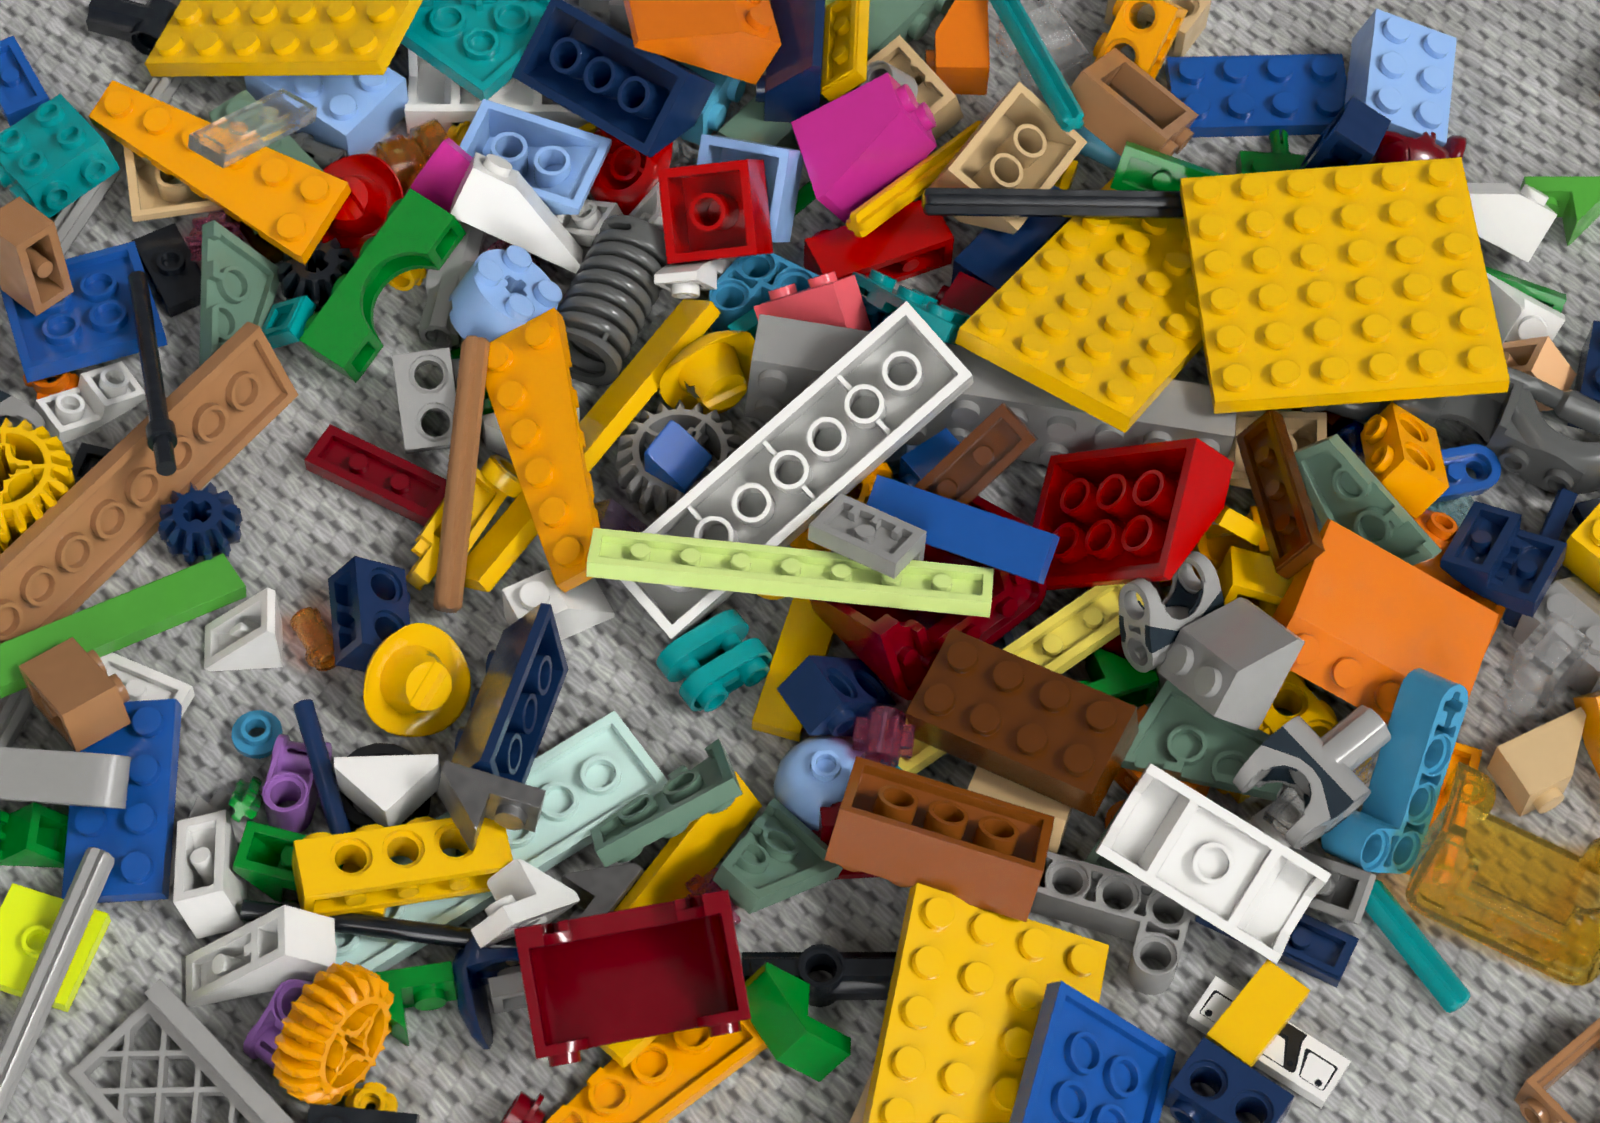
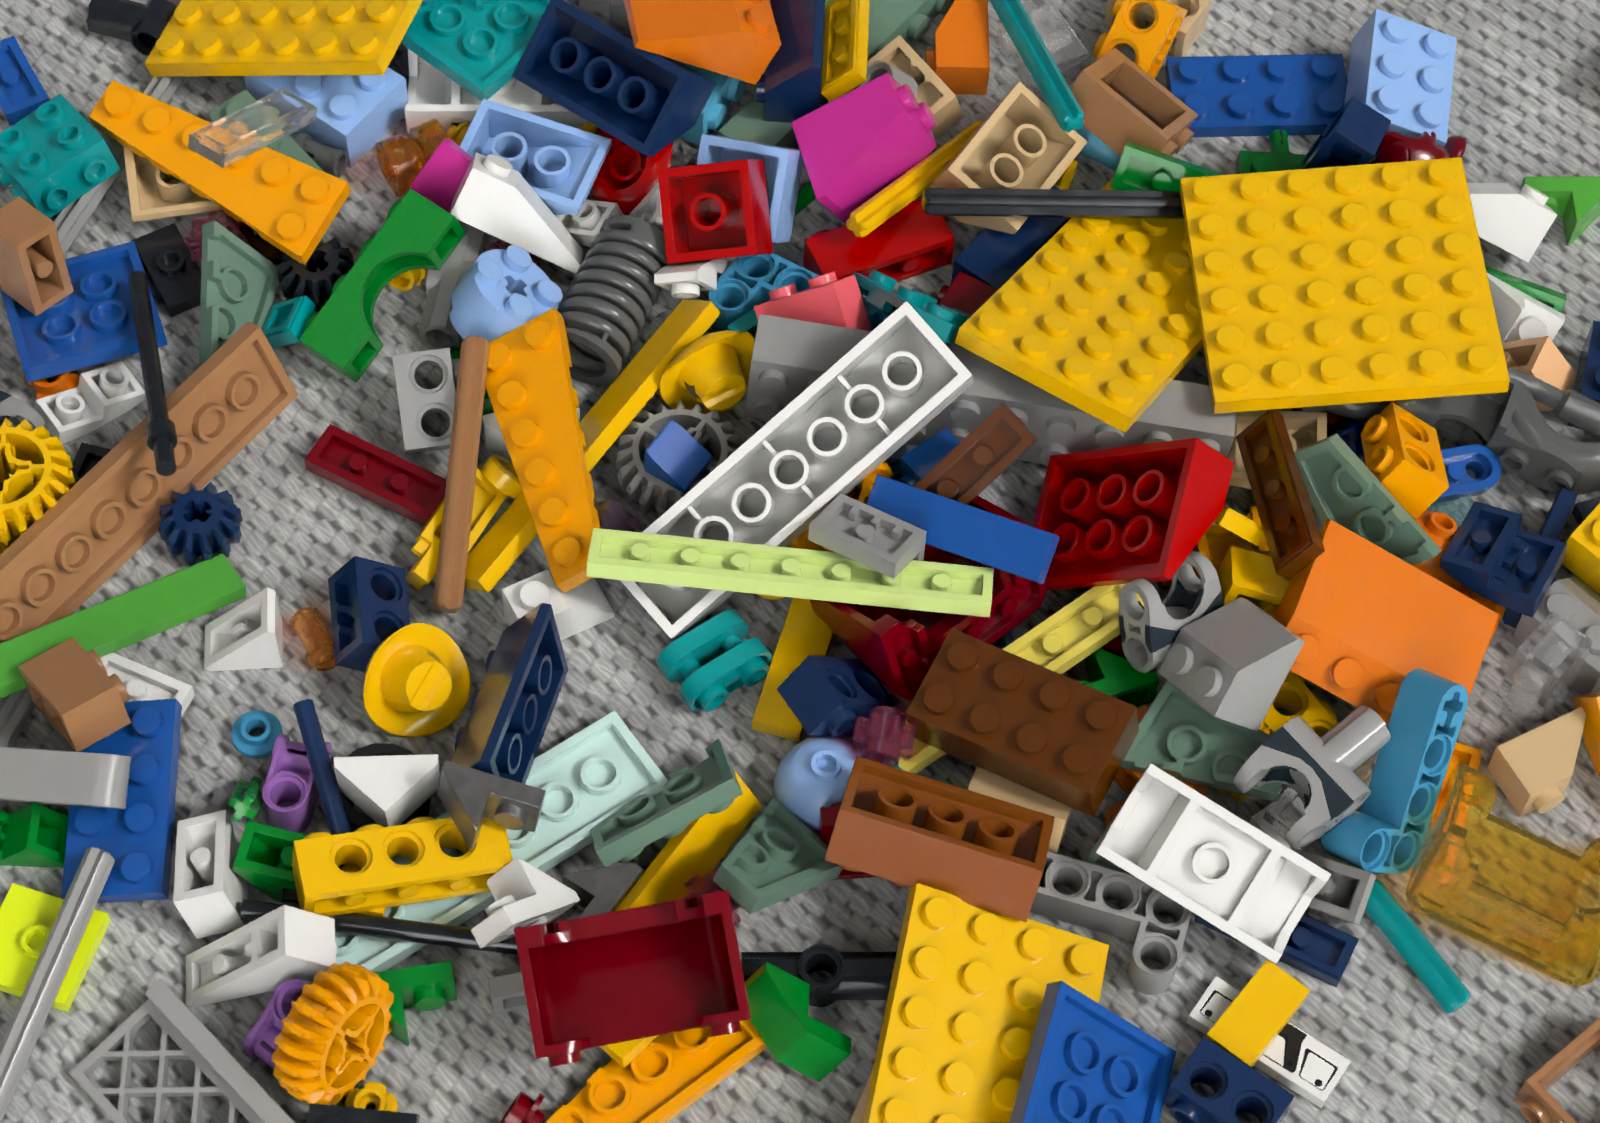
red hat [322,154,404,258] -> none
dark blue piece [453,936,520,1049] -> none

